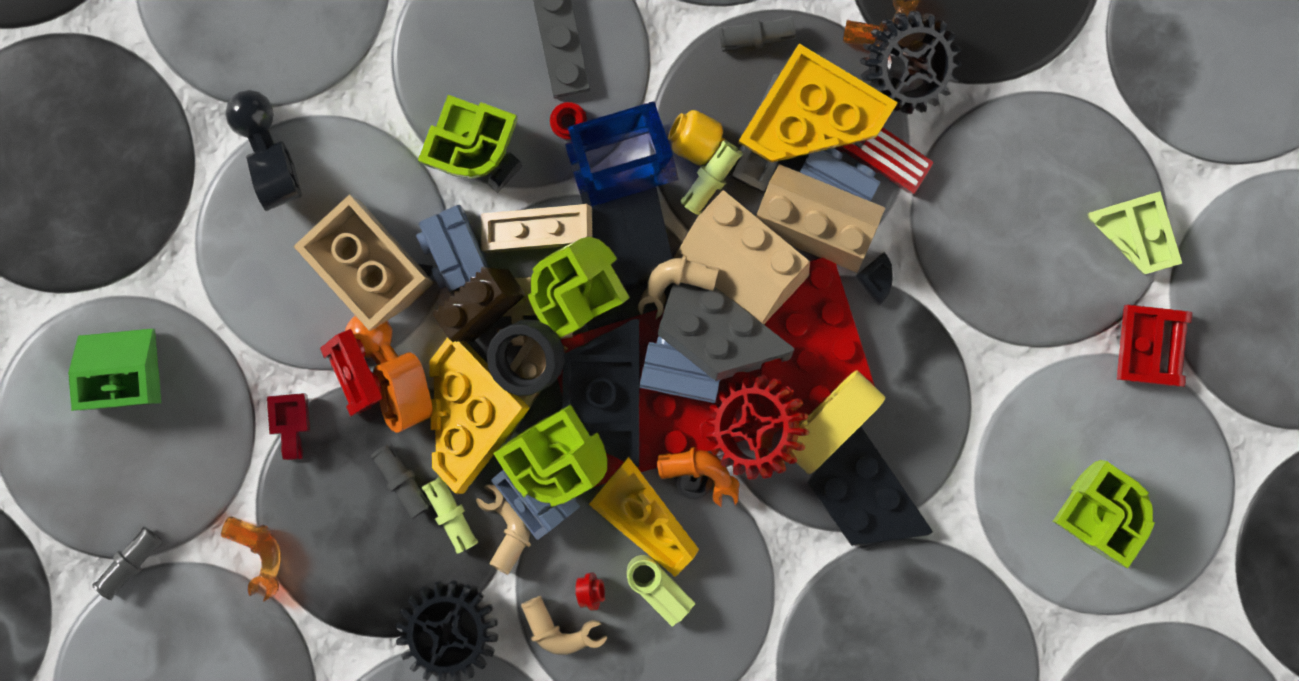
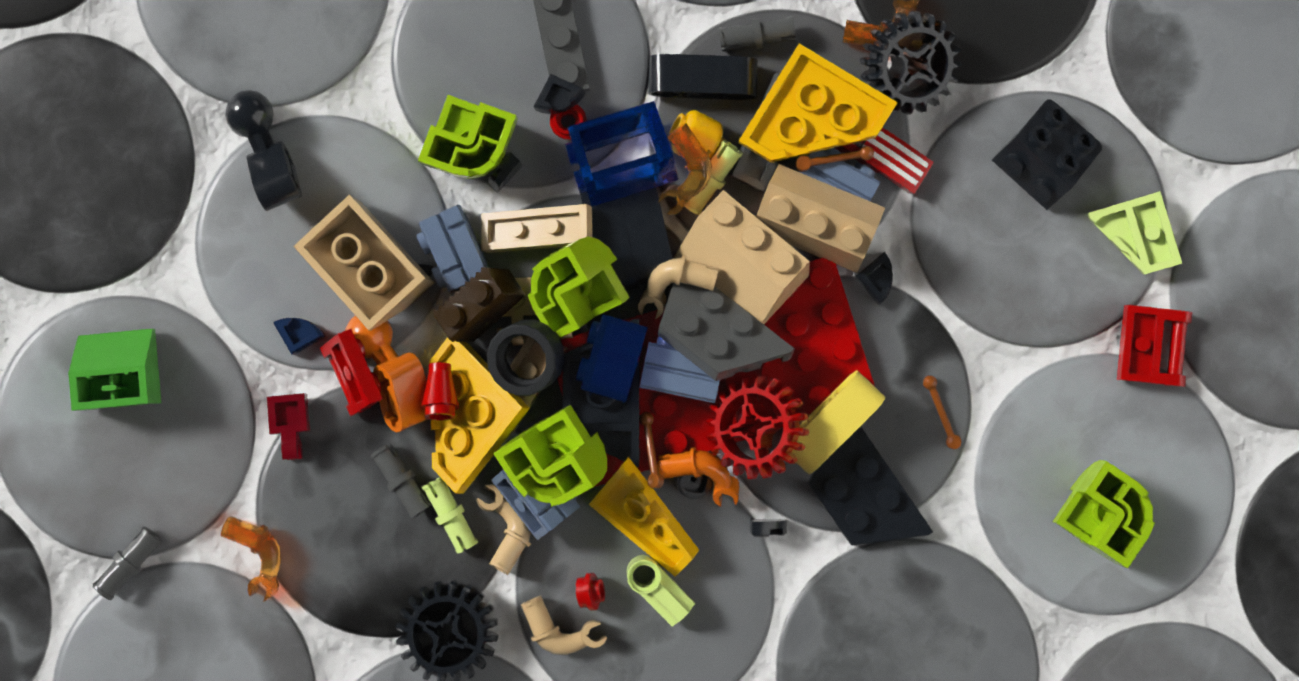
none -> dark blue tile [273,318,327,355]
none -> red cone [421,362,459,421]
none -> black tile [533,74,586,114]
none -> clear blue brick [576,314,648,403]
none -> dark orange hinge [639,411,664,489]
none -> black beam [648,54,758,100]
none -> clear orange piece [658,123,712,215]
none -> black tile [750,519,787,537]
none -> dark orange hinge [795,146,874,172]
none -> dark orange hinge [923,375,962,449]
none -> black bracket [992,99,1102,210]

